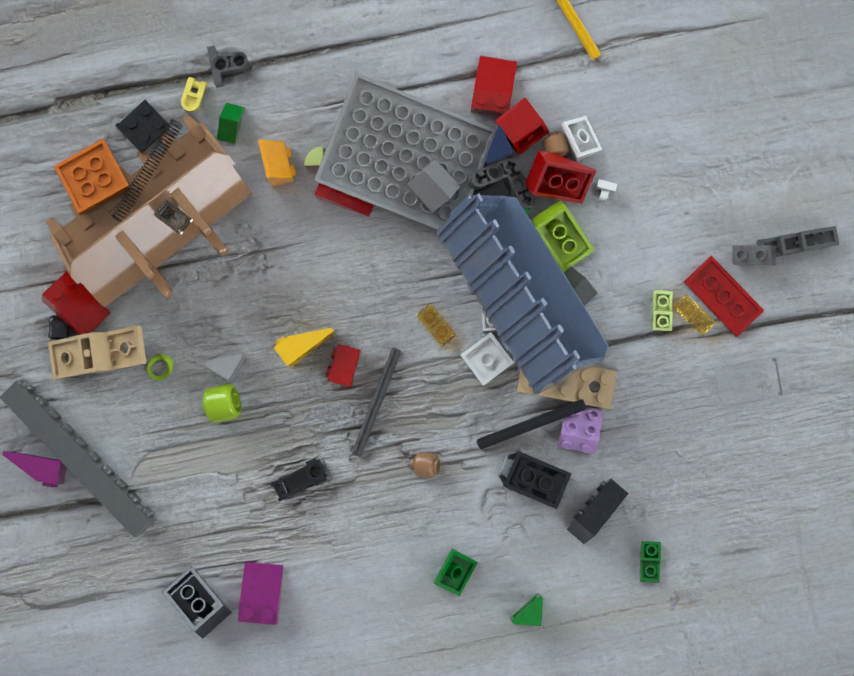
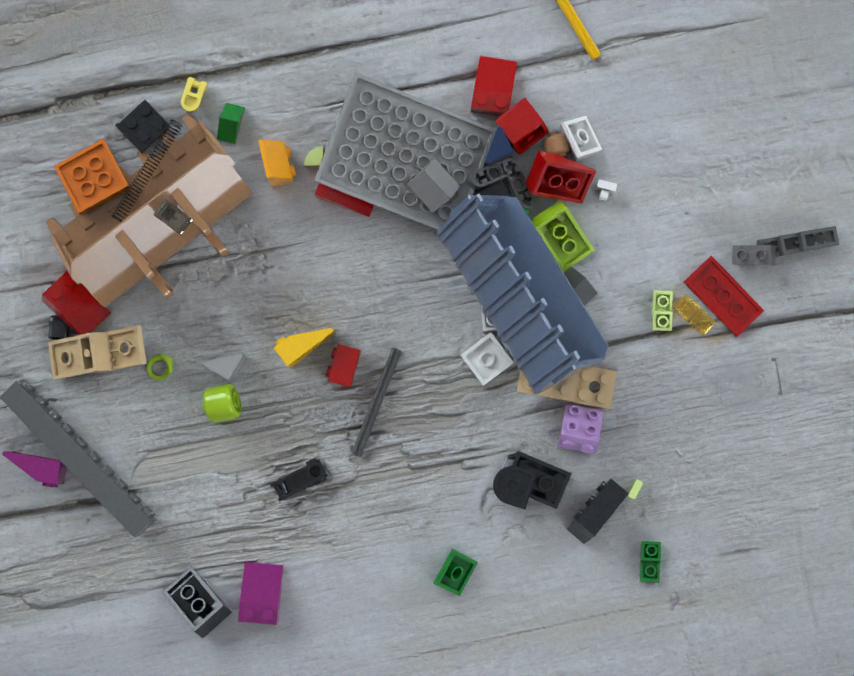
dark grey tile [207,46,249,88] -> none
medium nougat head [411,452,440,478] -> none
clear yellow slope [416,304,456,347] -> none
black axle [477,399,586,449] -> none
green slope [510,593,543,626] -> none
none -> black tile [493,466,537,510]
none -> yellowish green tile [627,479,643,499]

